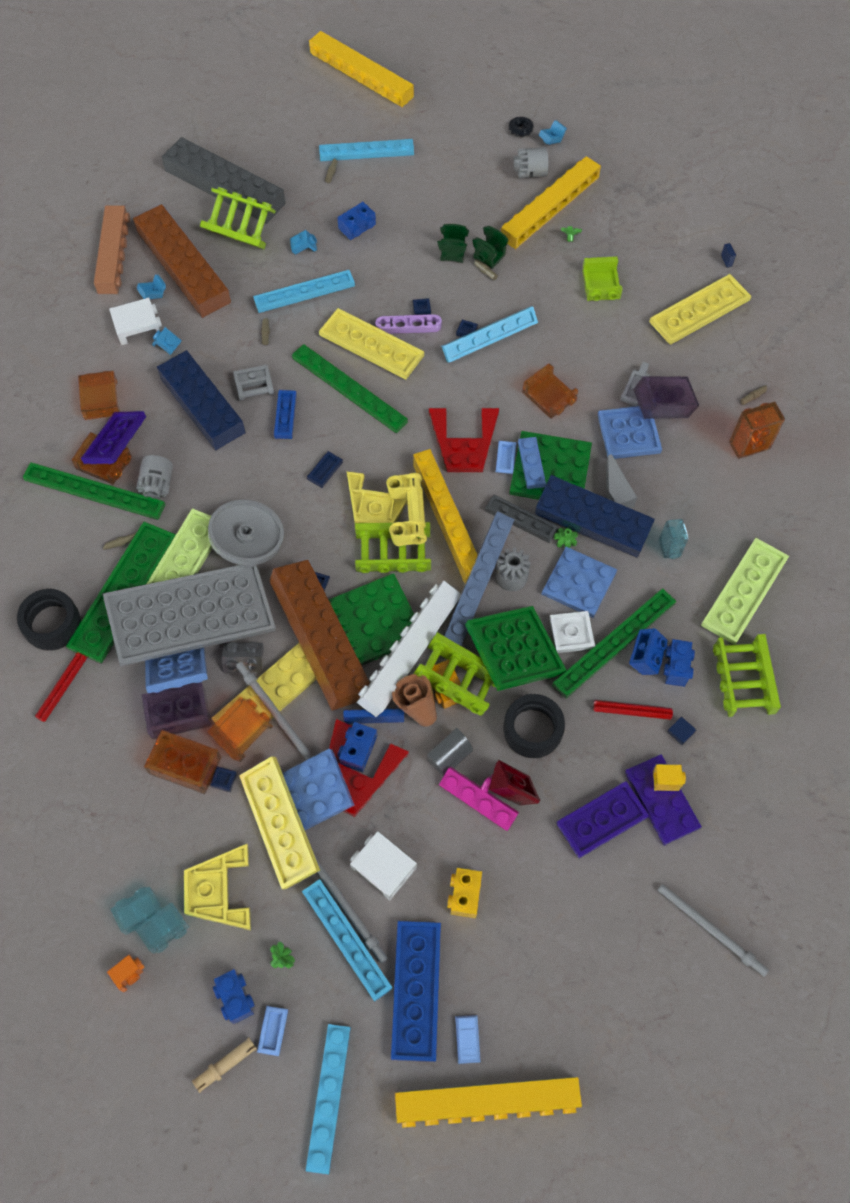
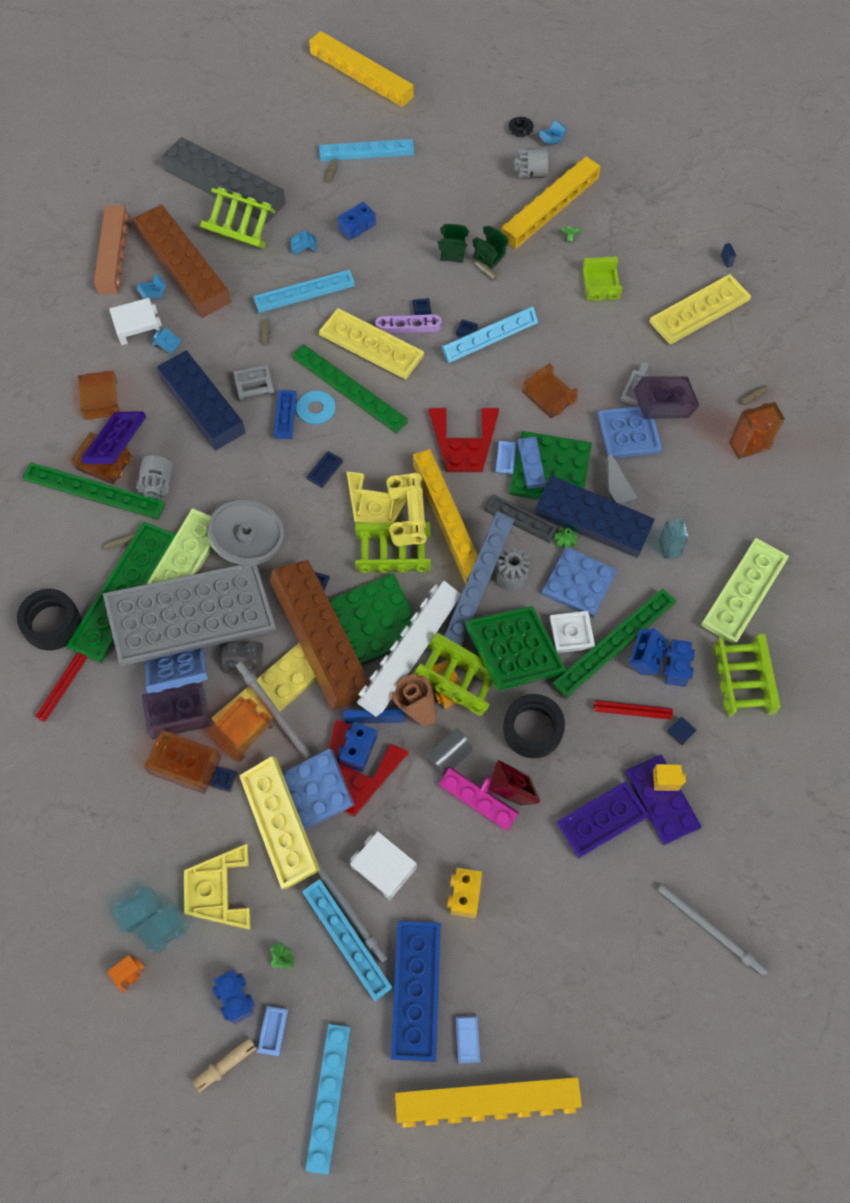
none -> medium azure gear [296,391,336,425]

